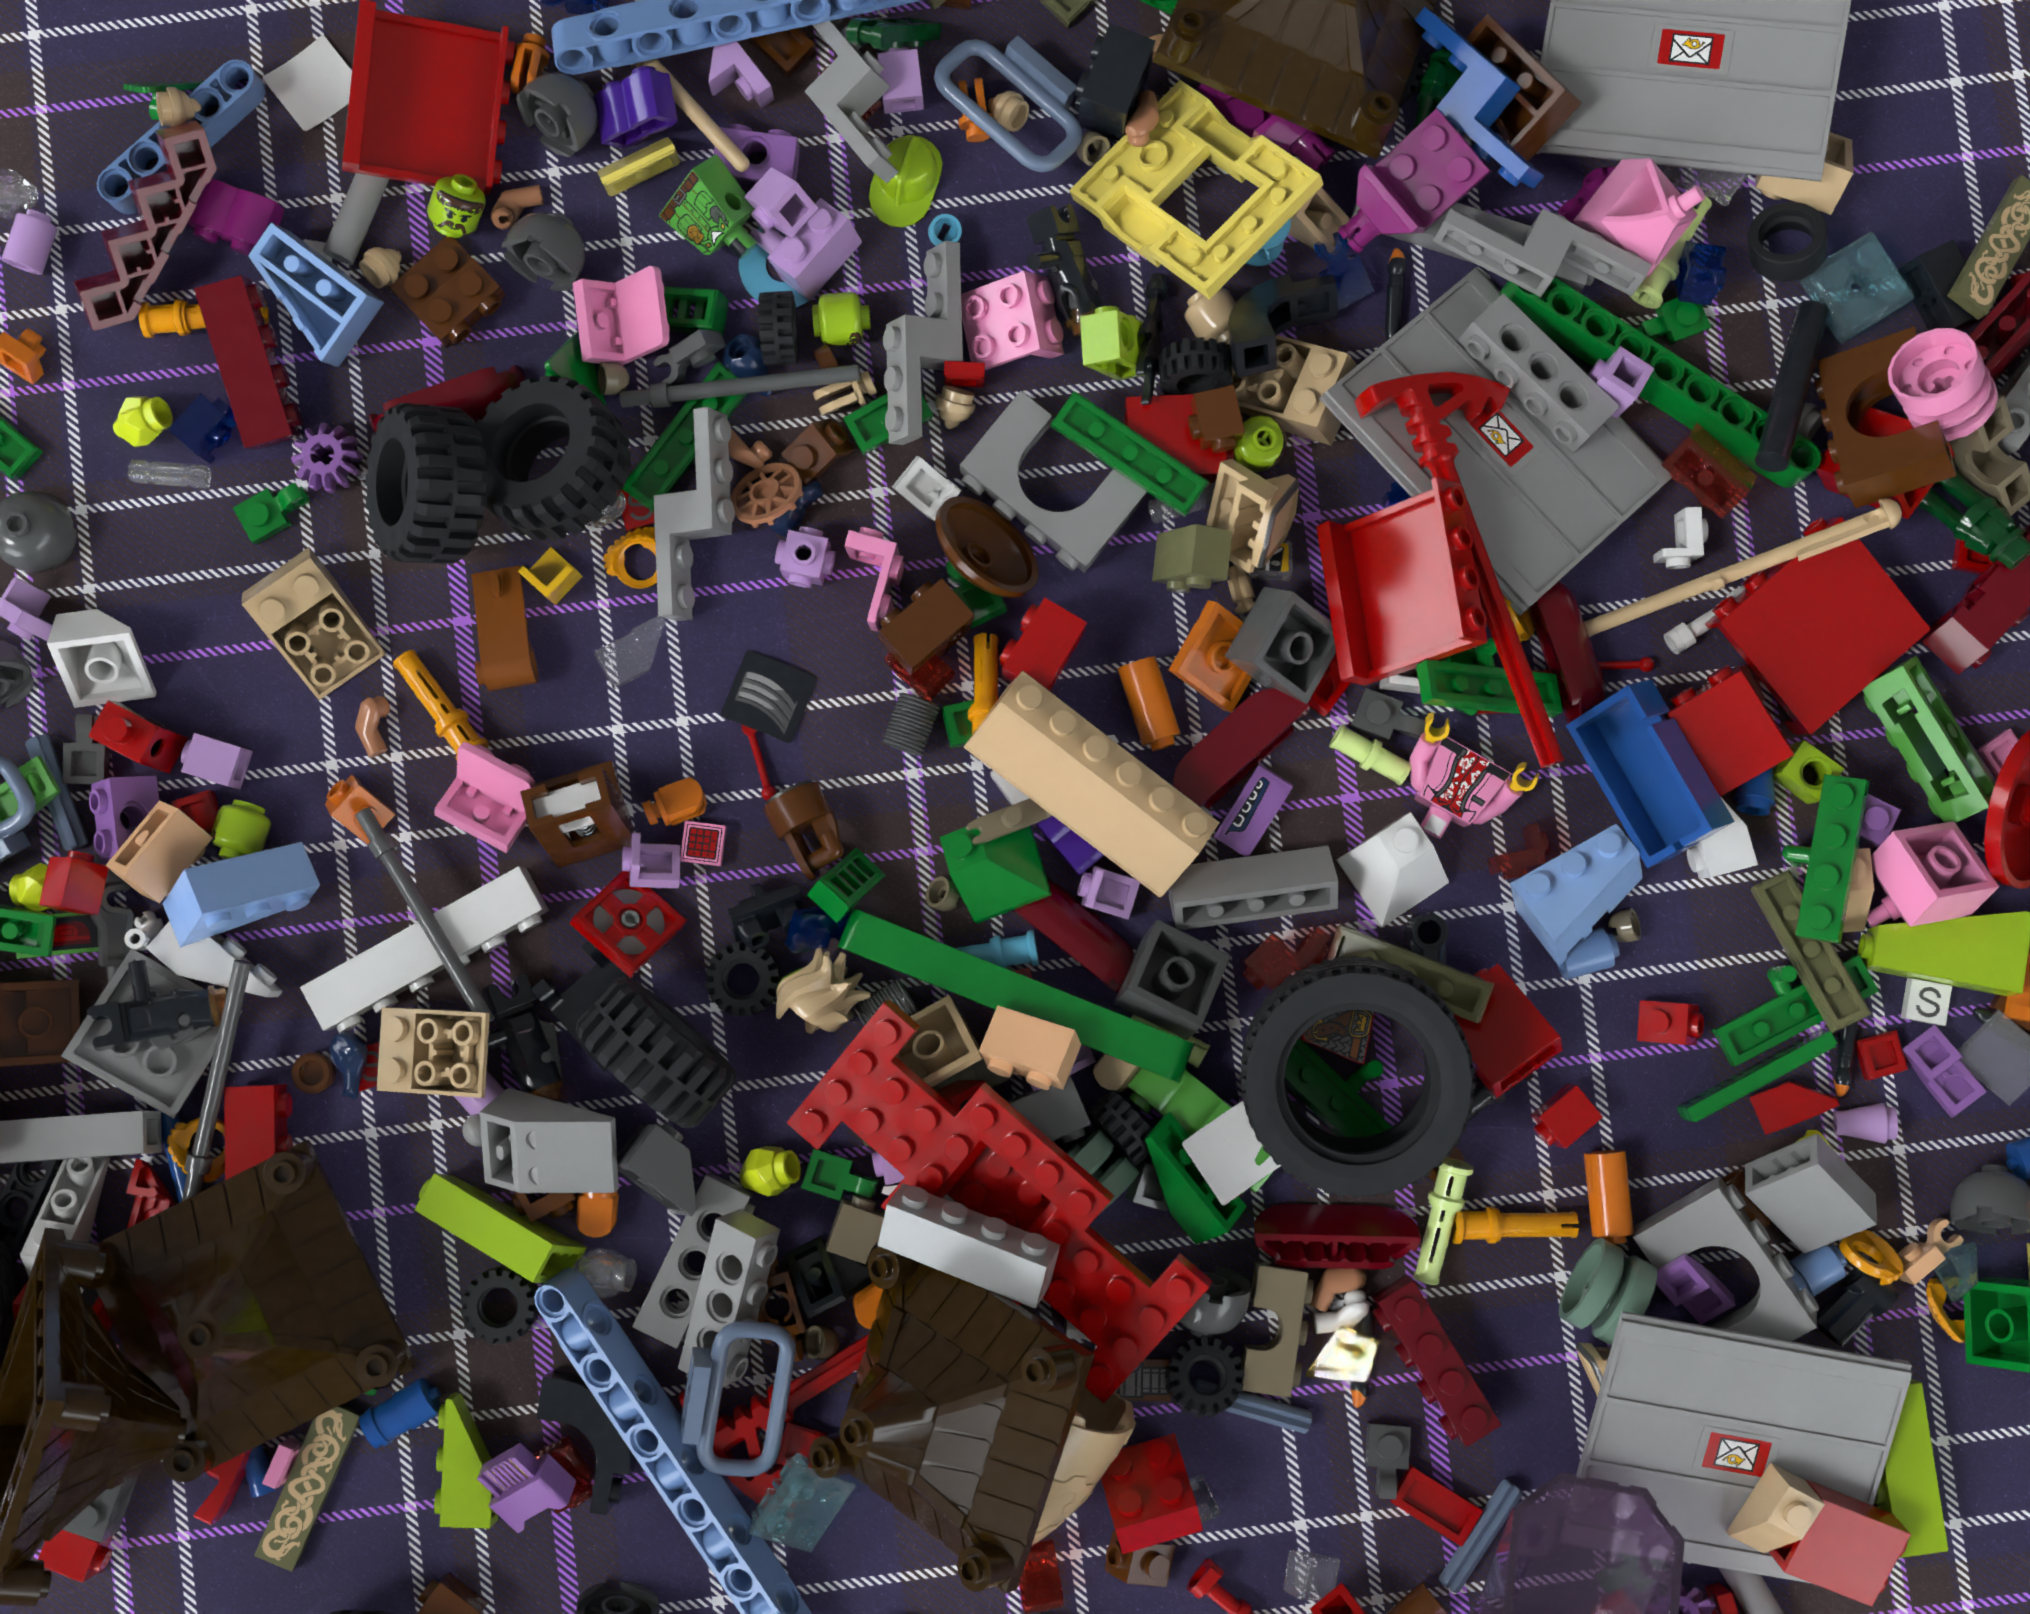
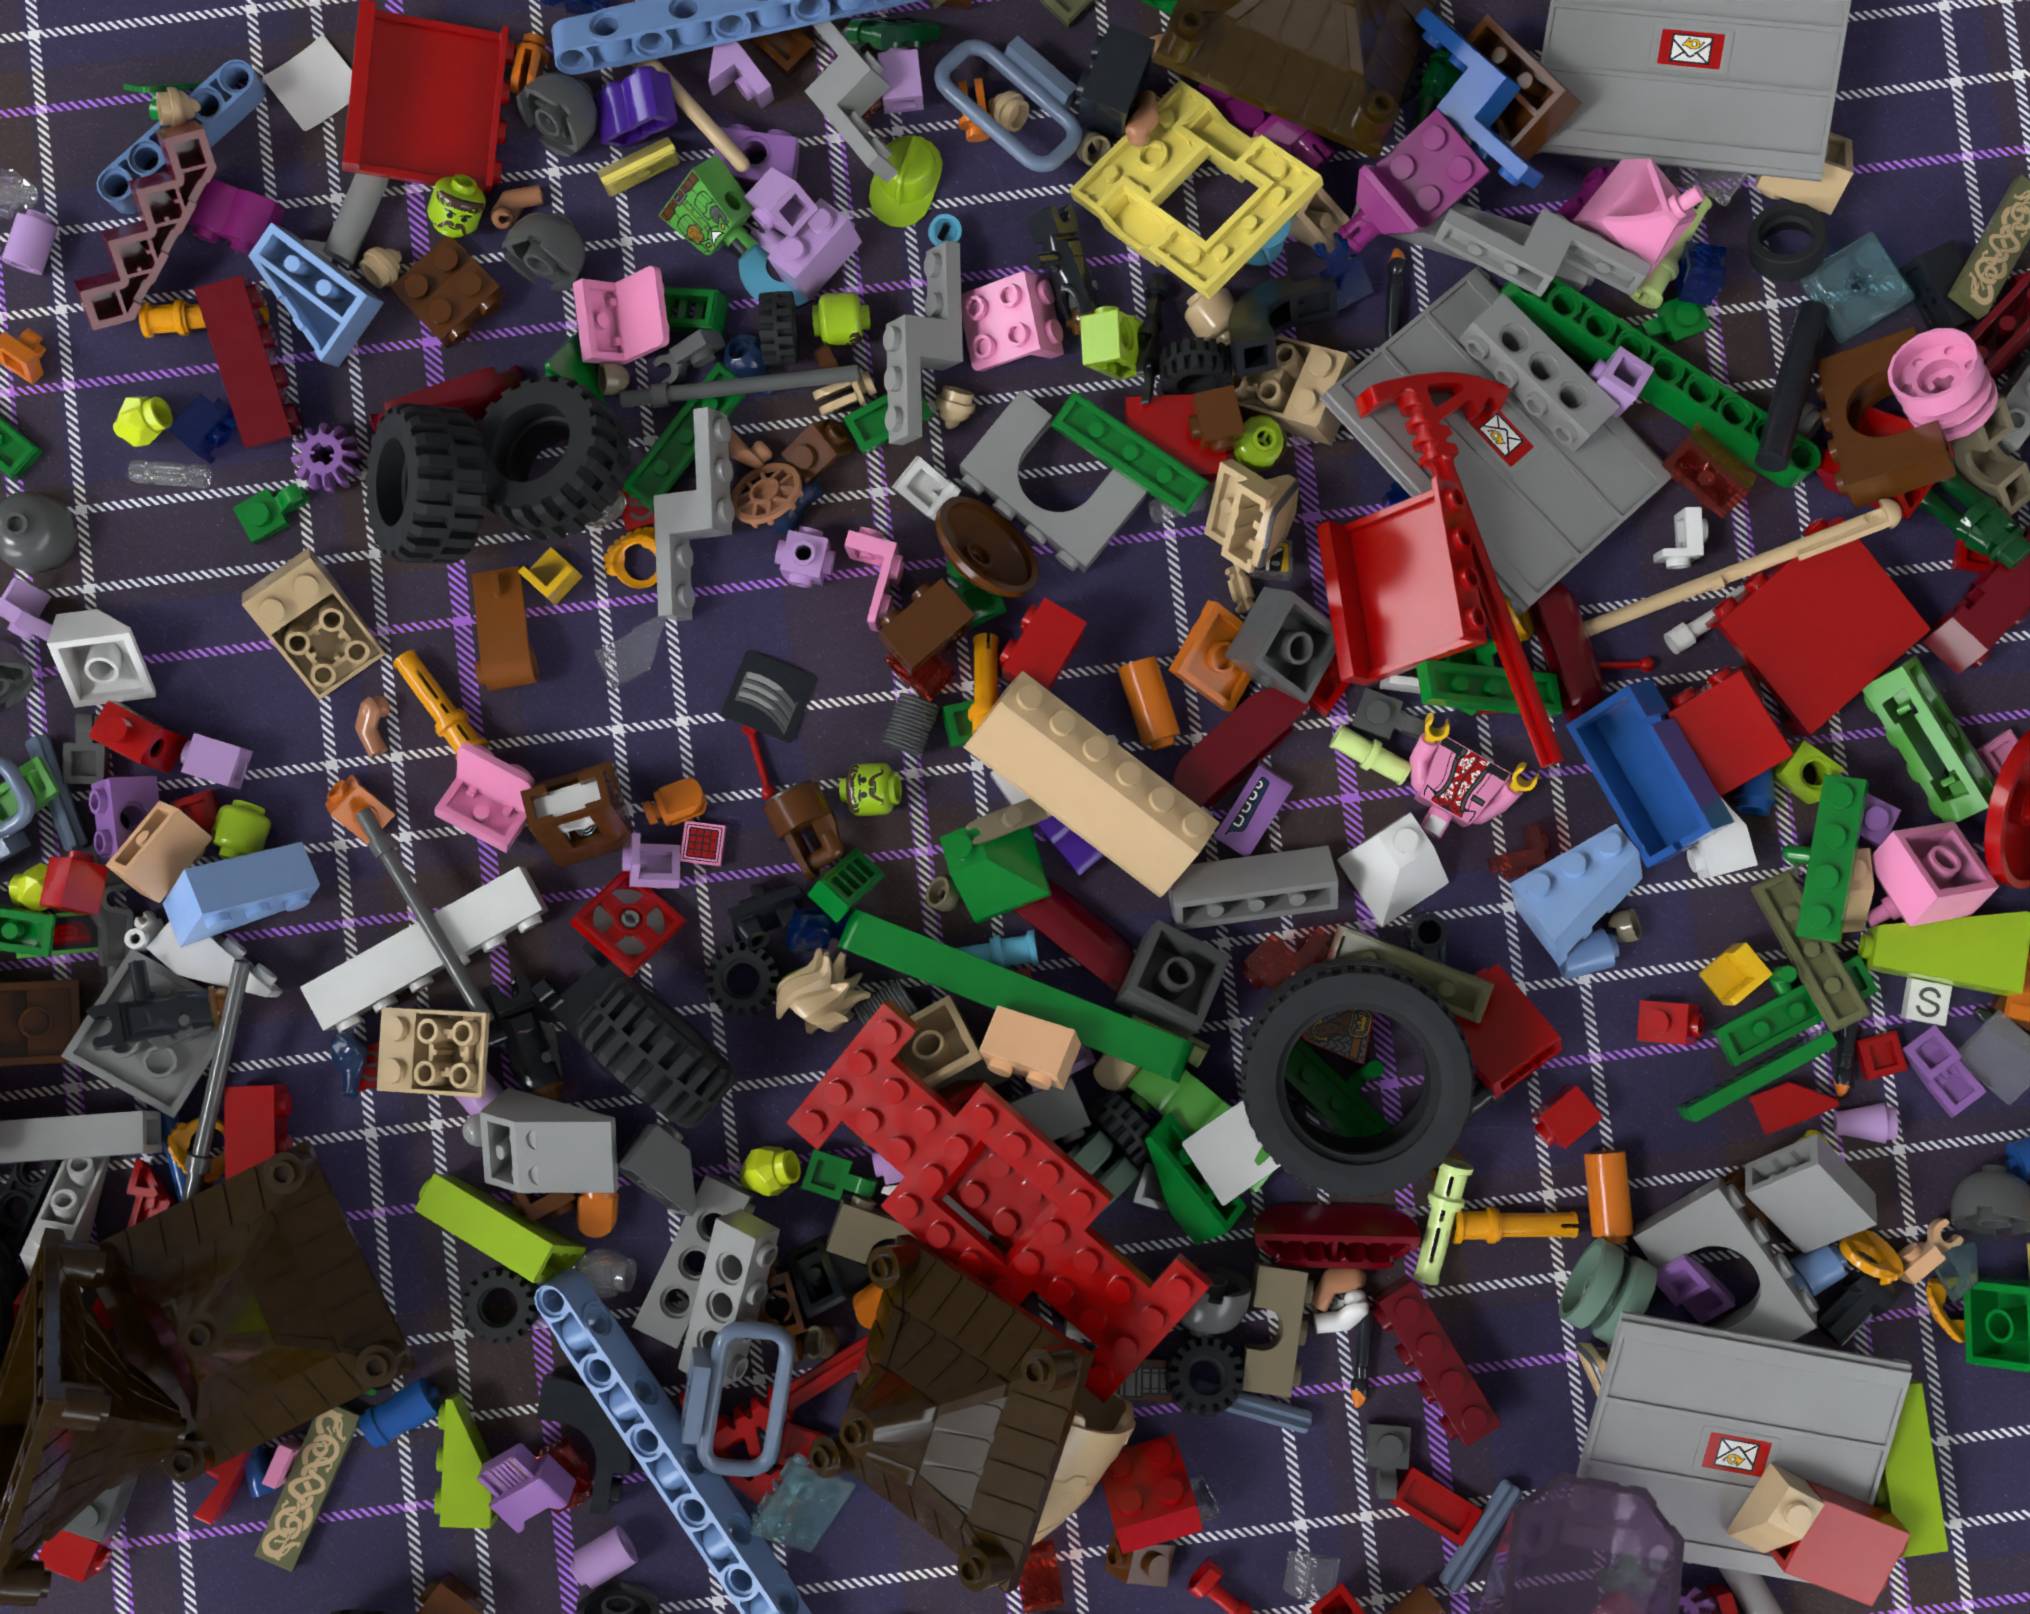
reddish brown tile [291,1052,336,1094] -> none
light grey brick [878,1183,1061,1309] -> none
red tile [944,361,985,388] -> none
lavender bracket [1077,866,1140,920] -> none
olive brick [1152,524,1233,593] -> none
clear yellow piece [1306,1326,1380,1382] -> none
none -> lavender brick [570,1525,638,1589]
none -> lime head [839,762,902,816]
none -> yellow panel [1699,942,1773,1005]

